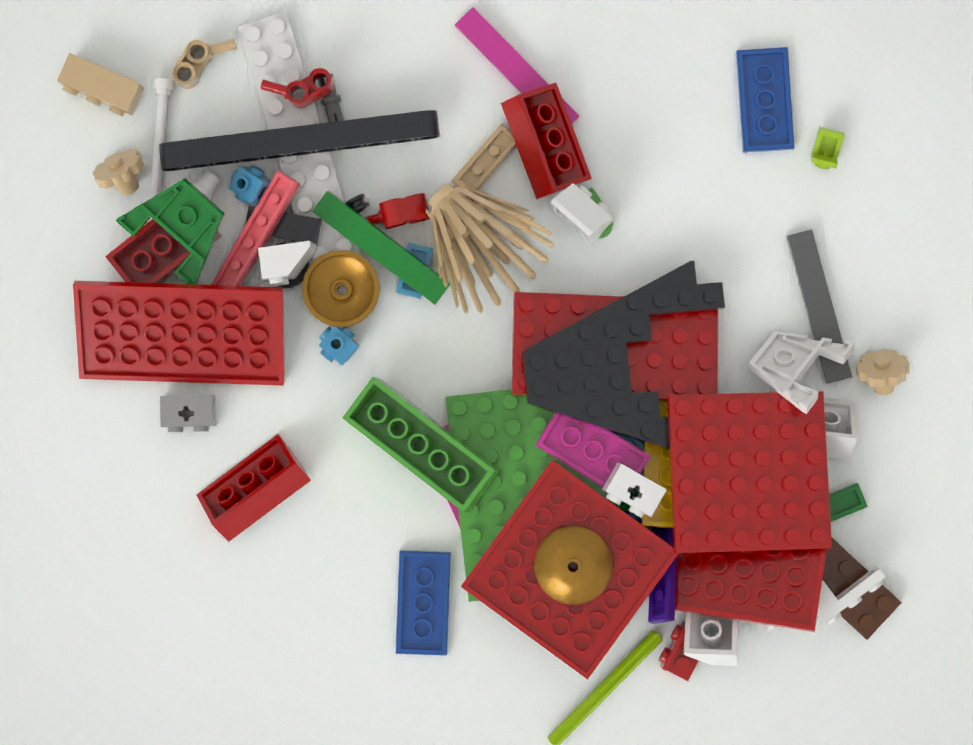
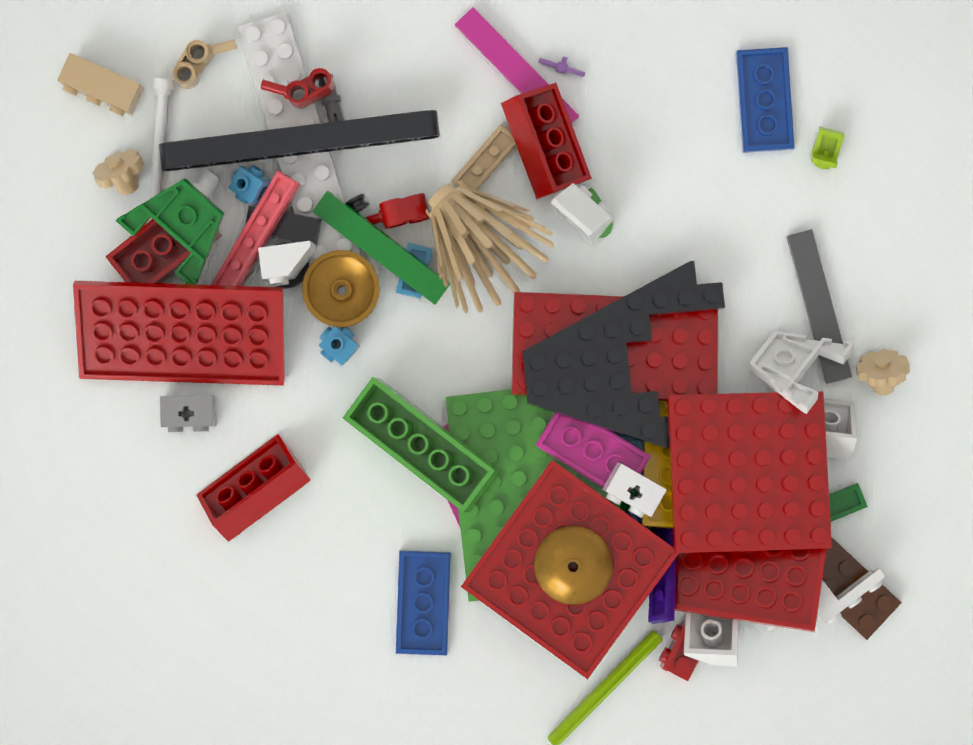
none -> medium lavender piece [539,56,585,77]

